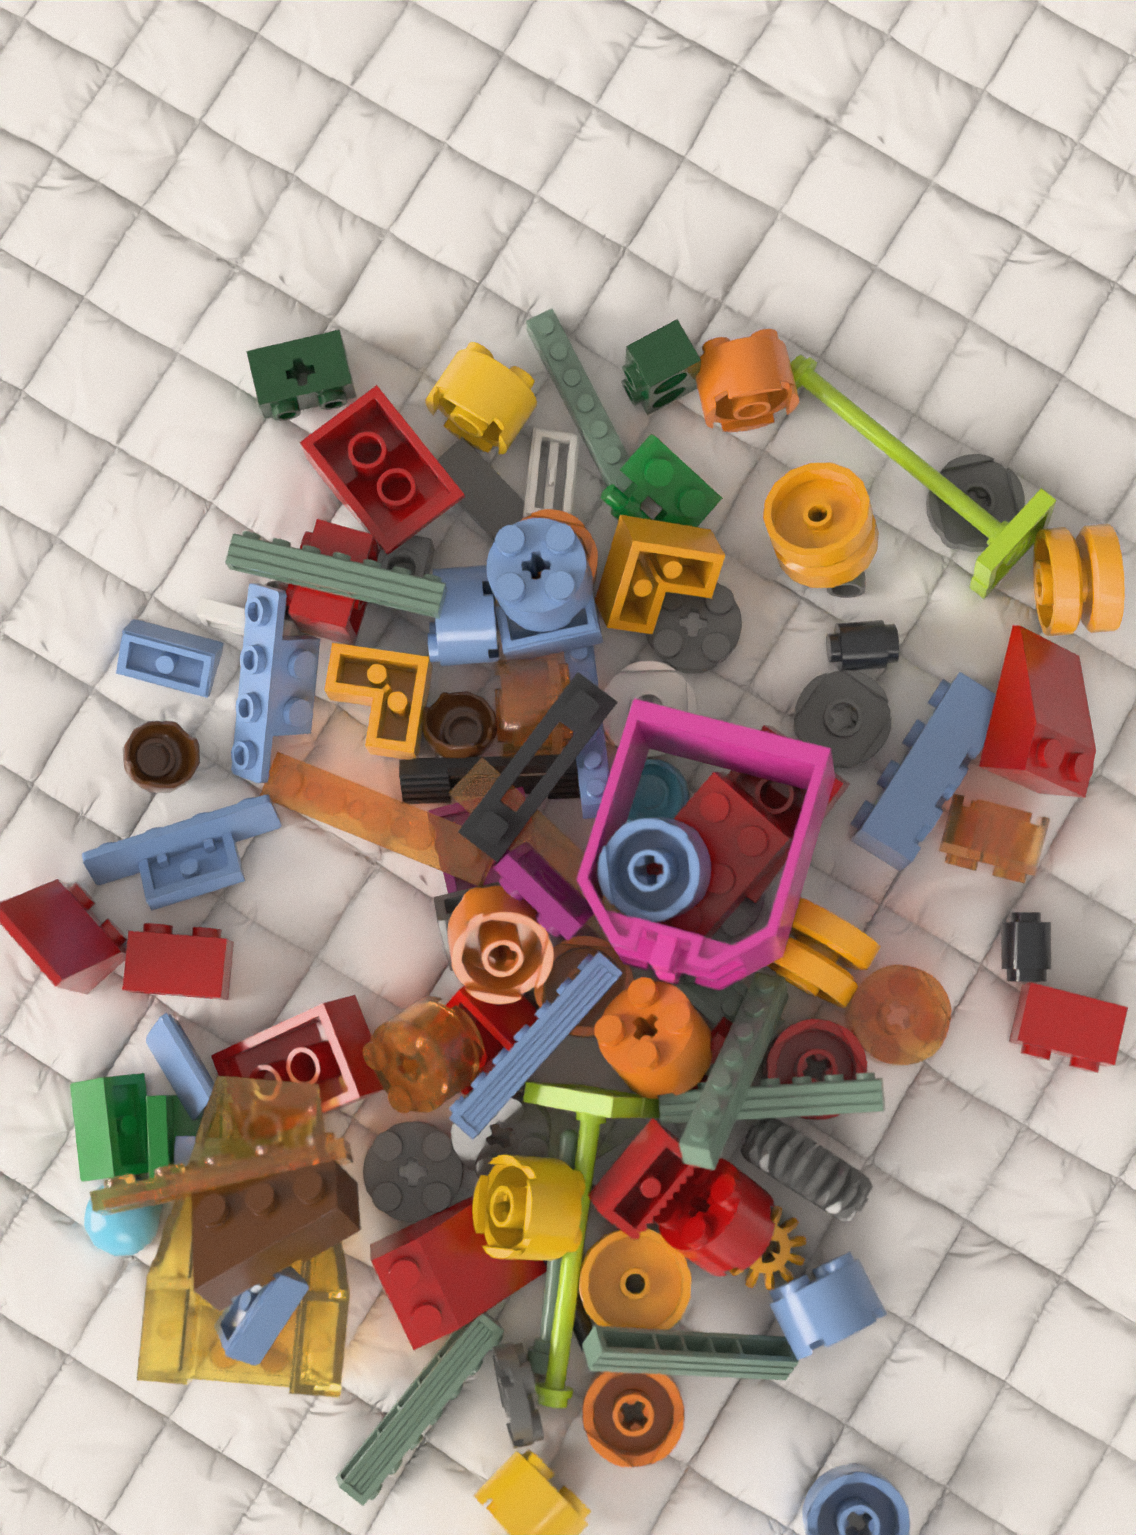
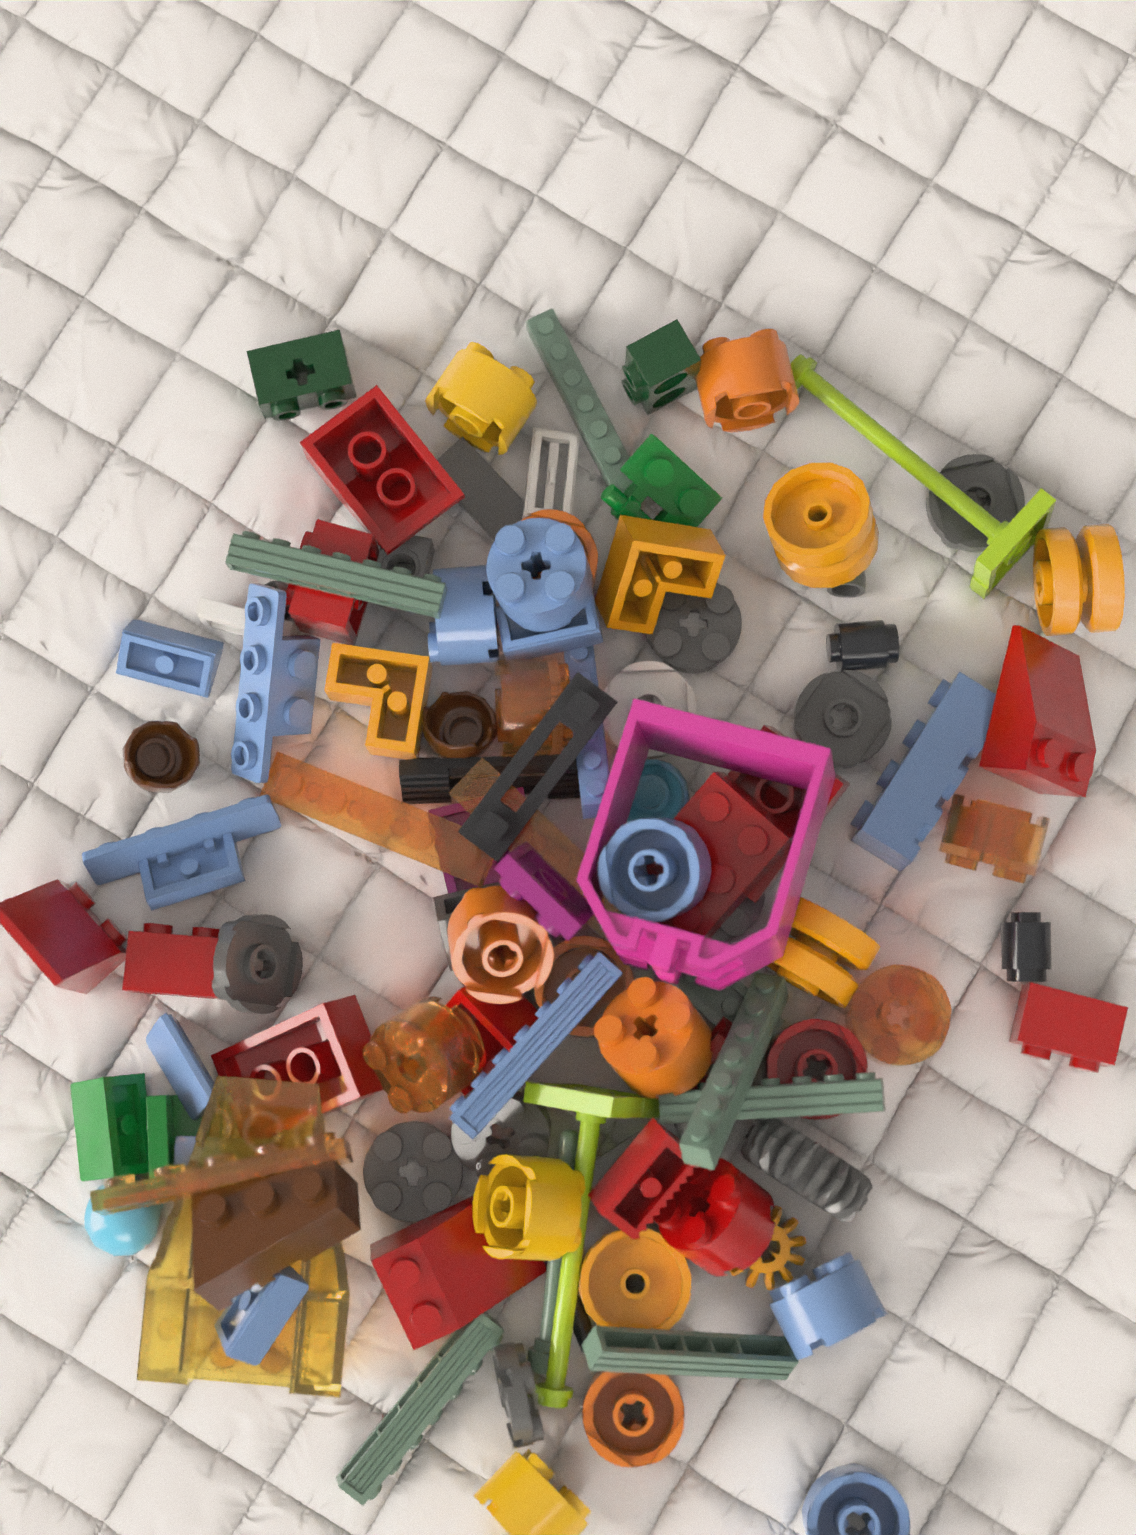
none -> dark grey plate [212,914,303,1014]

